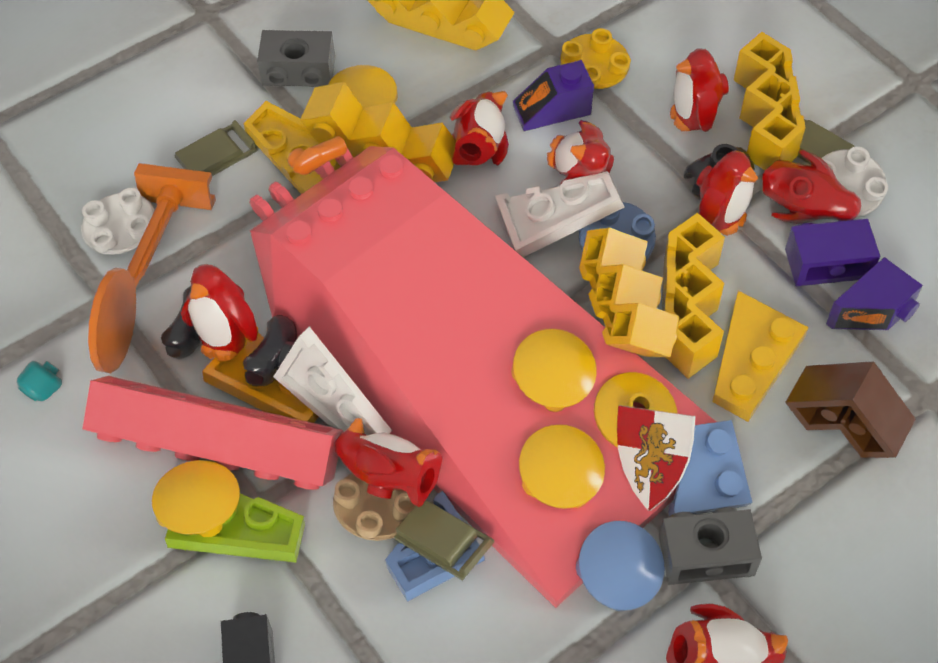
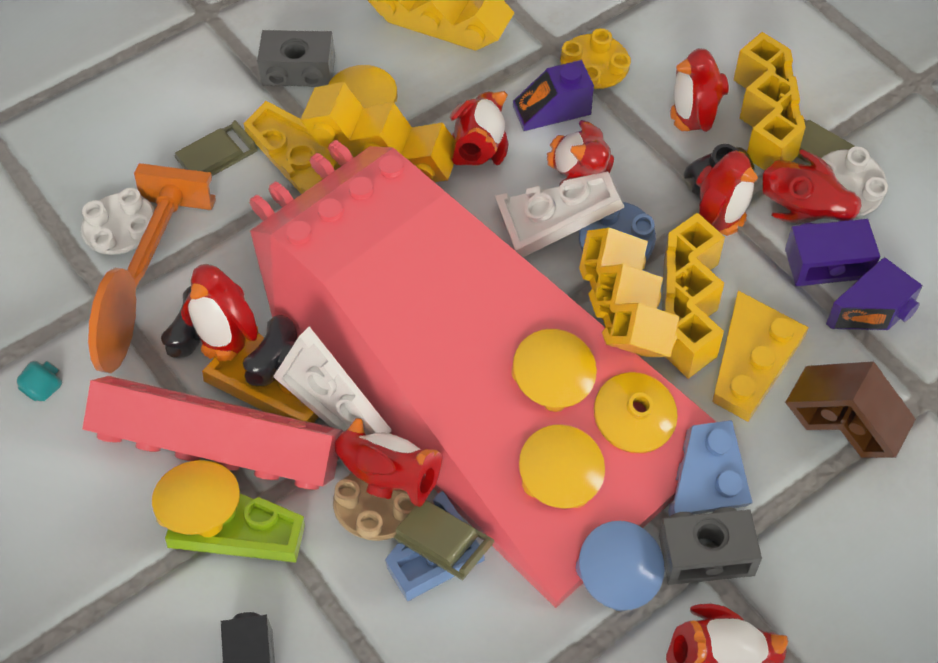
orange arm [288,136,347,175] -> none
shield [617,405,695,511] -> none

